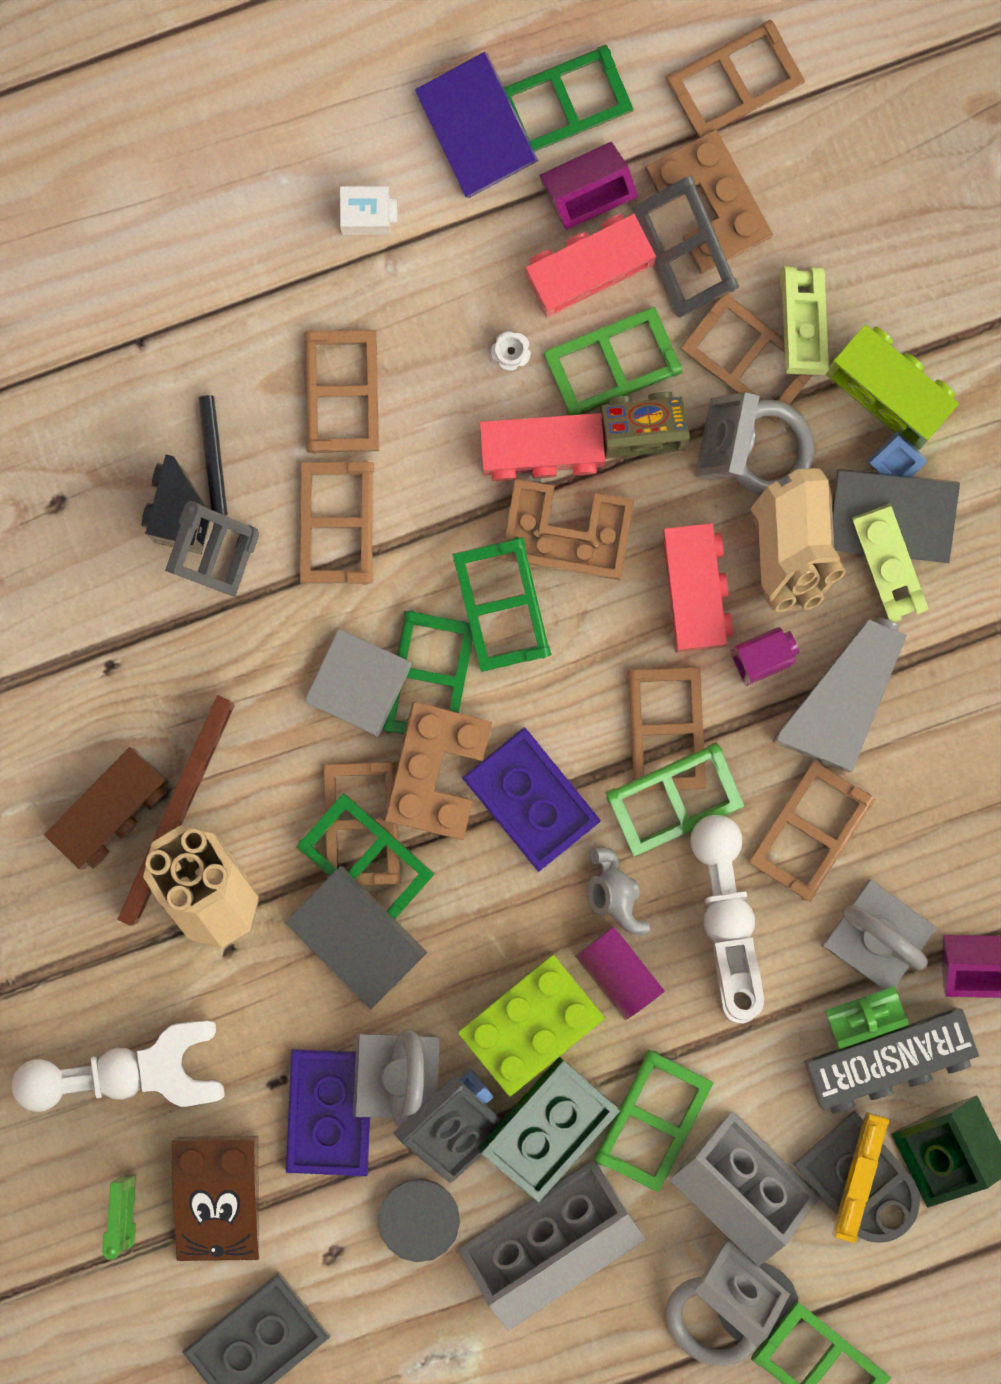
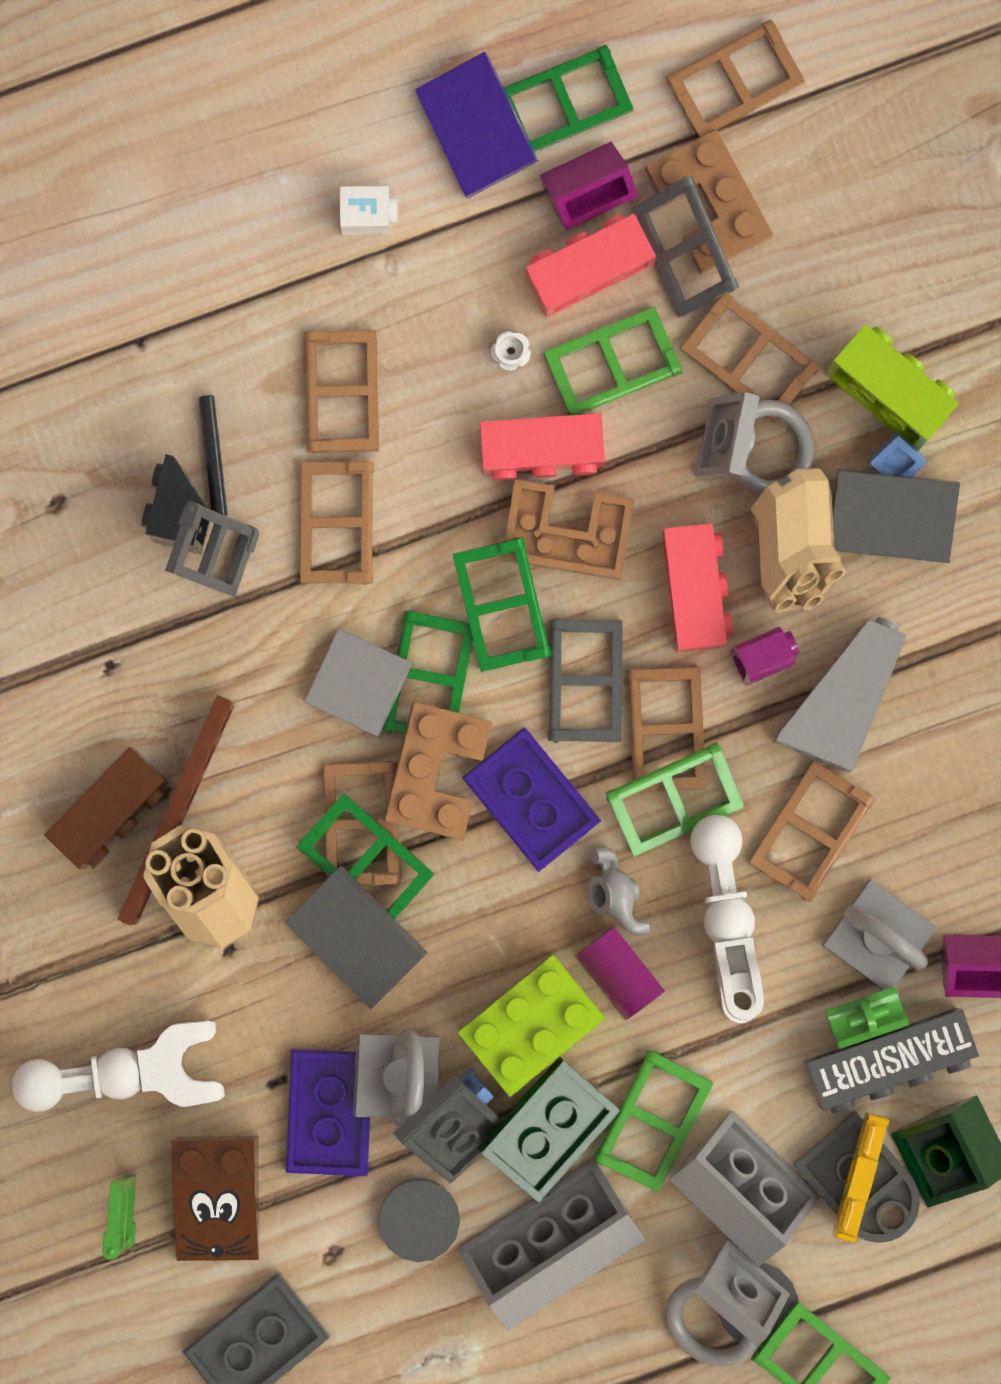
olive slope [600,392,690,459] -> none
yellowish green plate [780,266,829,375] -> none
yellowish green plate [852,504,929,622] -> none
none -> dark grey window [548,618,623,743]

